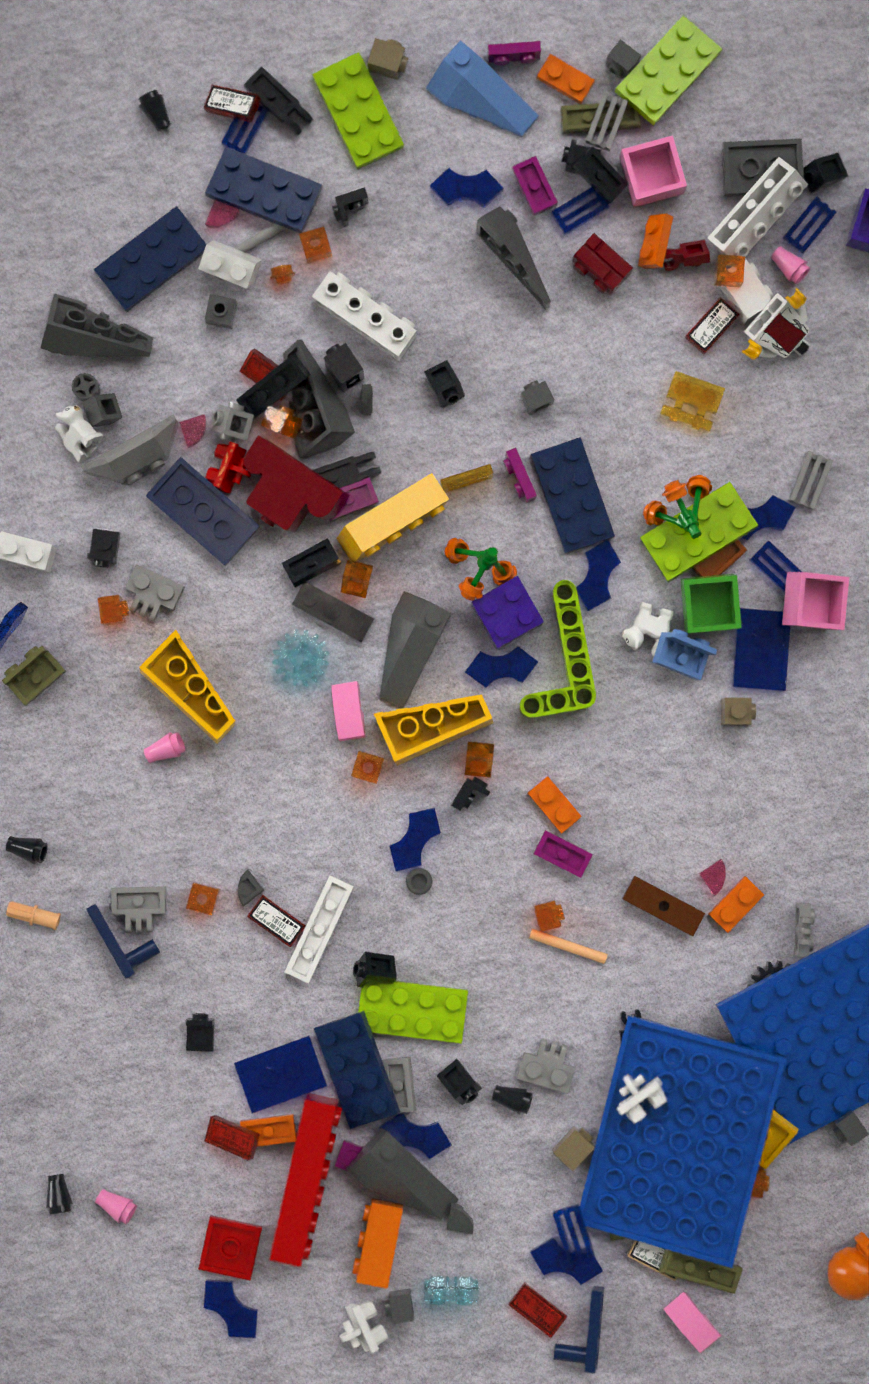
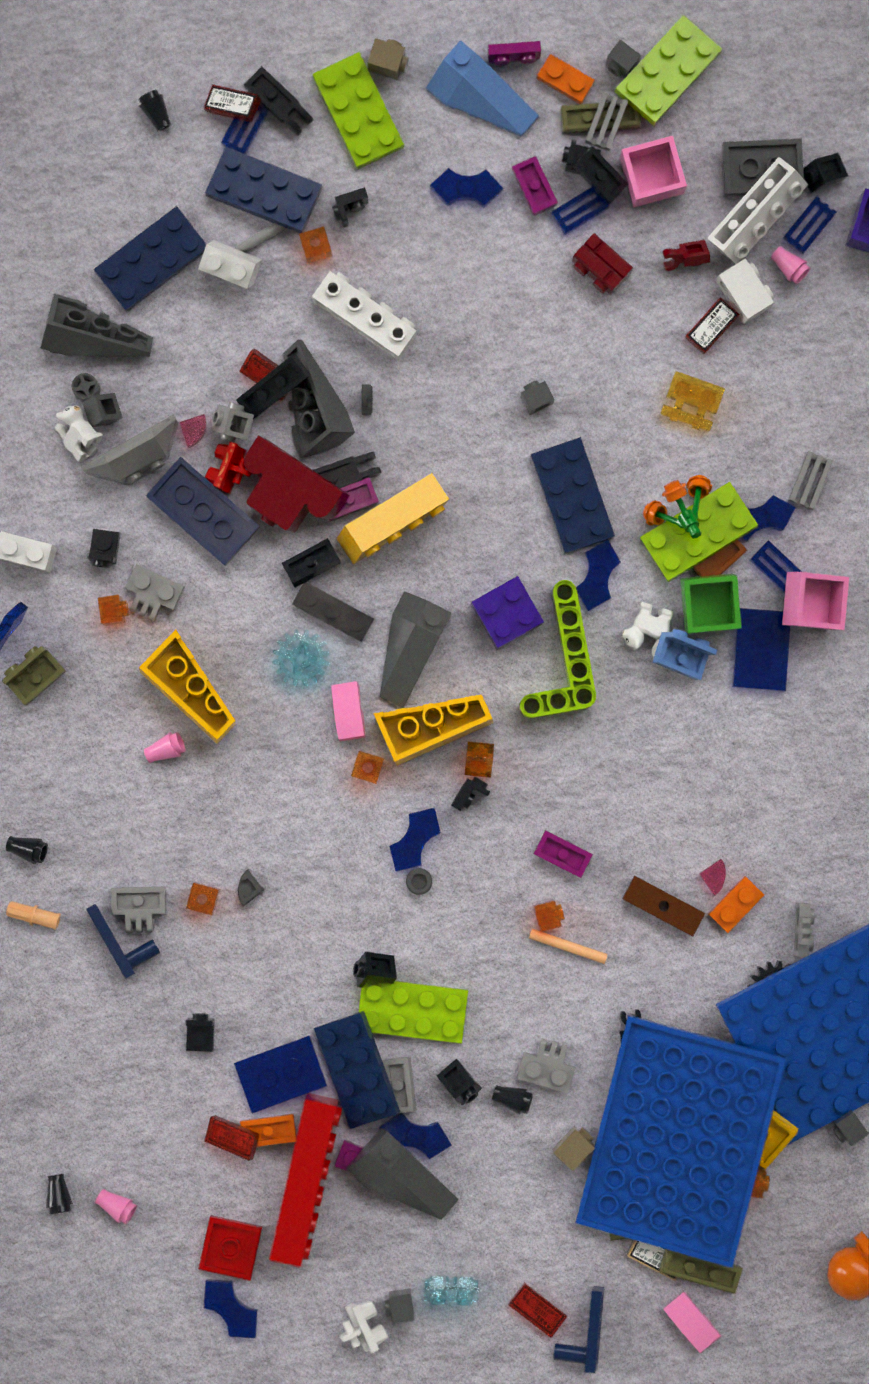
dark grey plate [204,294,237,329] -> none
clear pink tile [205,200,240,228] -> none
tile [247,895,306,947] -> none
clear orange plate [261,405,303,439] -> none
clear orange plate [270,265,295,284] -> none
white plate [285,875,354,984] -> none
black brick [323,343,365,393] -> none
clear orange plate [340,560,373,598] -> none
orange brick [352,1198,403,1289] -> none
black bracket [424,360,465,408] -> none
clear yellow tile [440,464,493,493] -> none
orange plant [445,538,517,601] -> none
dark grey tile [447,1202,474,1234] -> none
clear blue tile [465,646,538,688] -> none
dark grey wedge [476,206,551,310] -> none
magenta plate [503,447,537,503] -> none
orange plate [527,776,582,834] -> none
clear blue tile [530,1237,603,1285] -> none
clear blue tile [552,1204,595,1264] -> none
white hips [617,1074,667,1123] -> none
orange plate [638,213,673,269] -> none
clear orange plate [714,254,745,287] -> none
dark tan brick [721,698,756,726] -> none
torso [741,288,810,360] -> none

